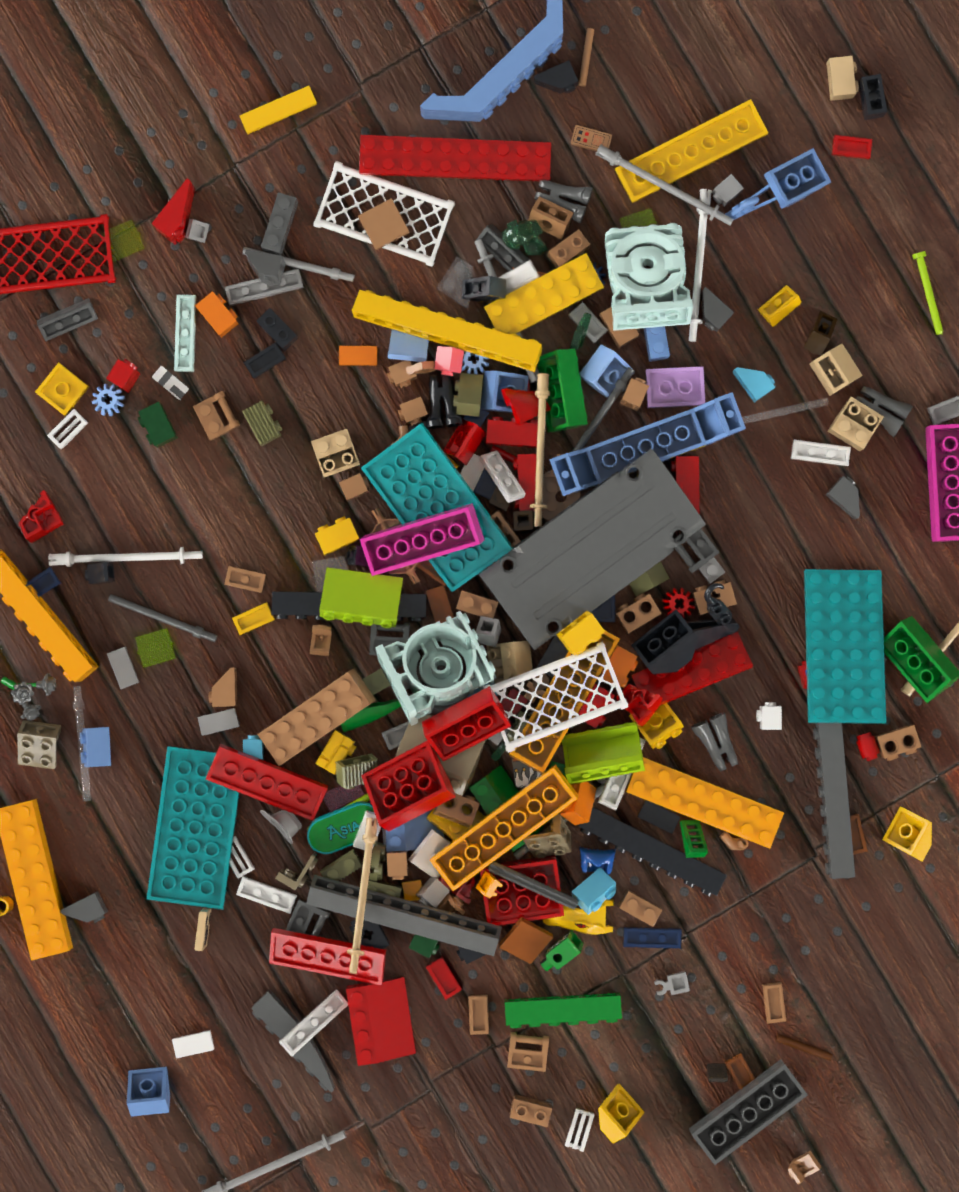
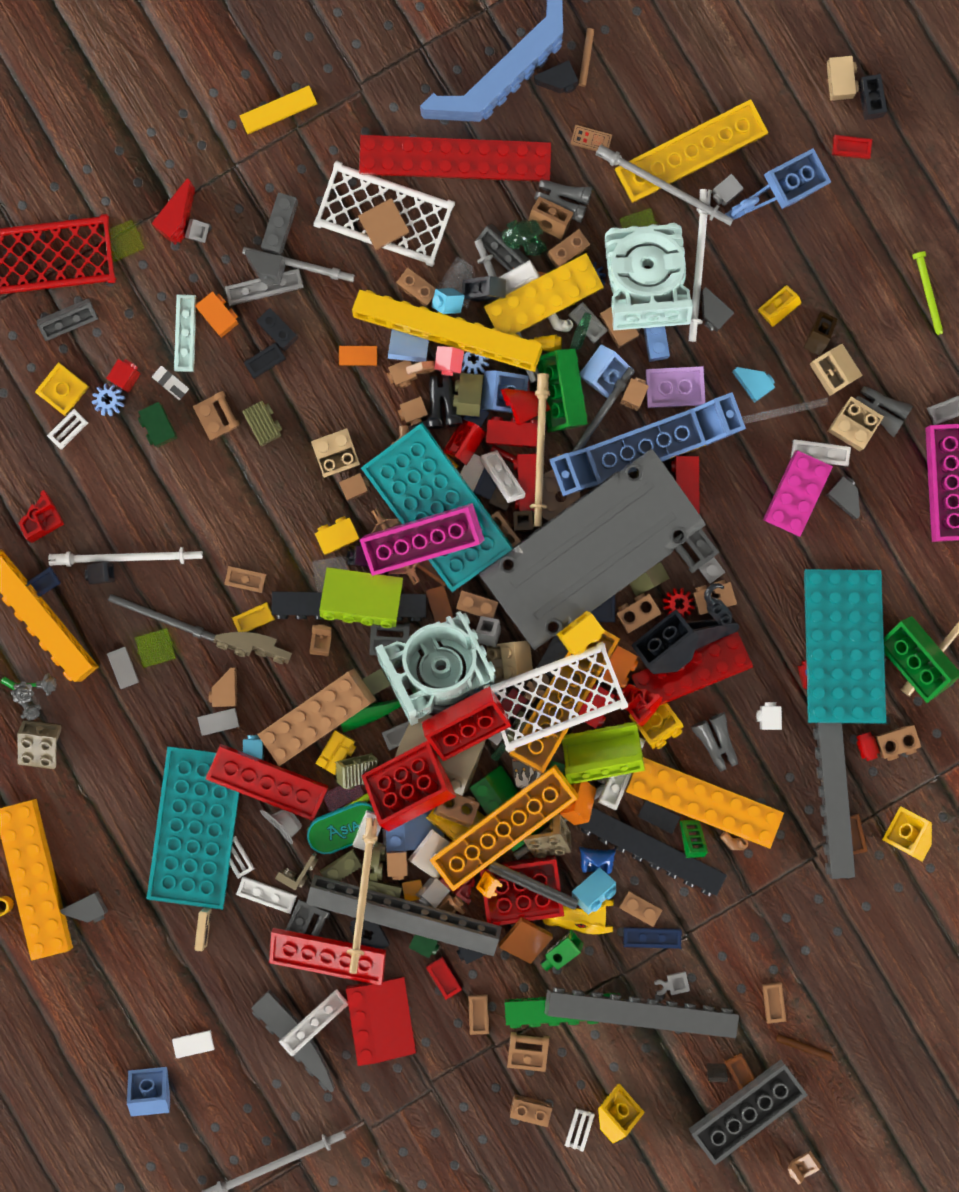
clear bar [73,686,91,801] -> none
medium blue brick [80,727,111,767] -> none
none -> dark tan slope [213,632,292,664]
none -> medium nougat brick [396,267,436,308]
none -> medium azure brick [431,288,465,314]
none -> yellow cone [534,334,562,352]
none -> dark grey brick [544,987,739,1038]
none -> white arm [548,313,573,332]
none -> dark pink brick [763,450,833,537]

